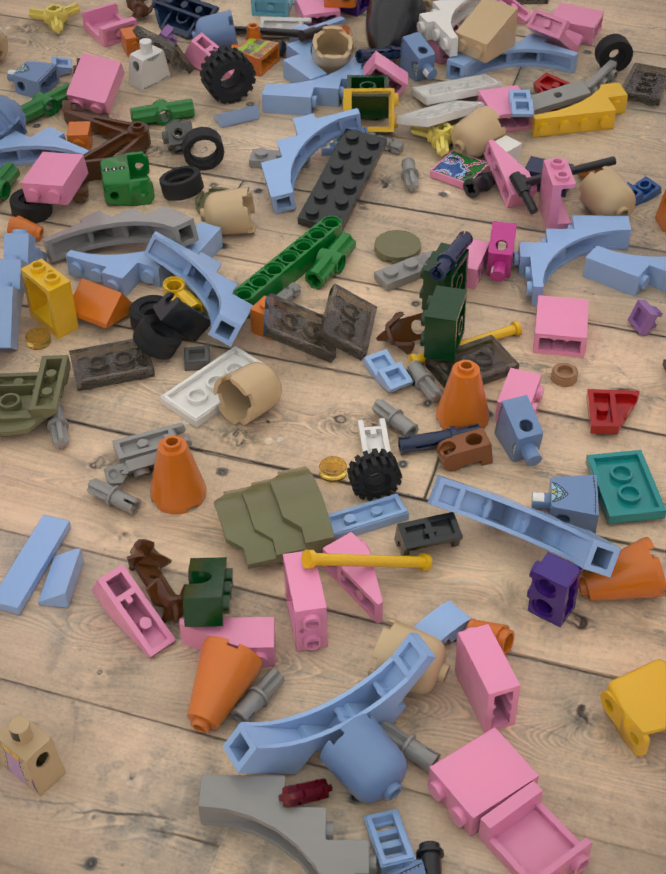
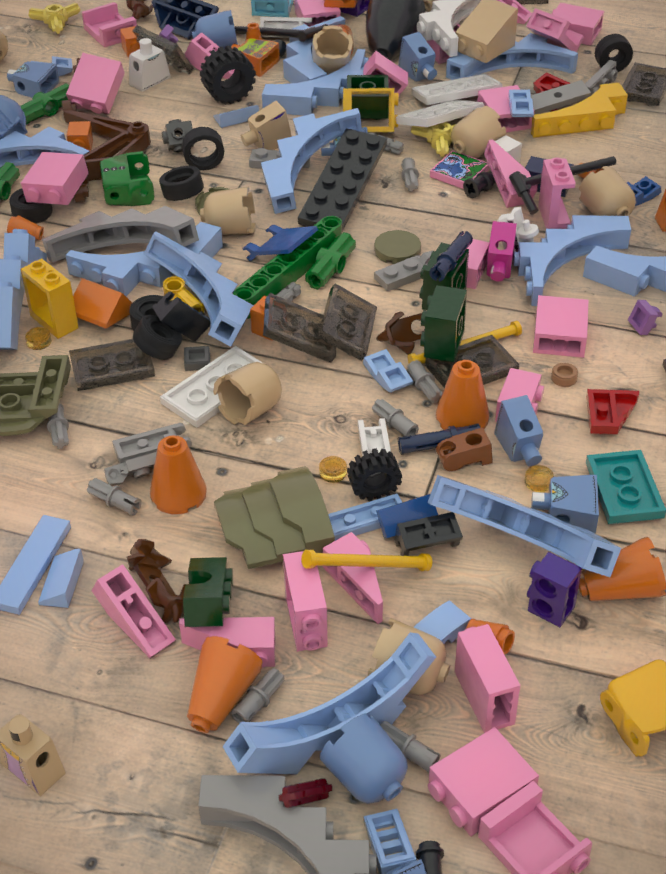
green piece [130,98,195,126] -> none
dark blue pin [355,45,401,63] -> none
none -> tan torso [241,100,292,150]
none -> blue flag [242,225,318,261]
none -> blue tile [376,494,438,539]
none -> white hips [498,207,539,252]
none -> clear yellow tile [525,465,554,492]

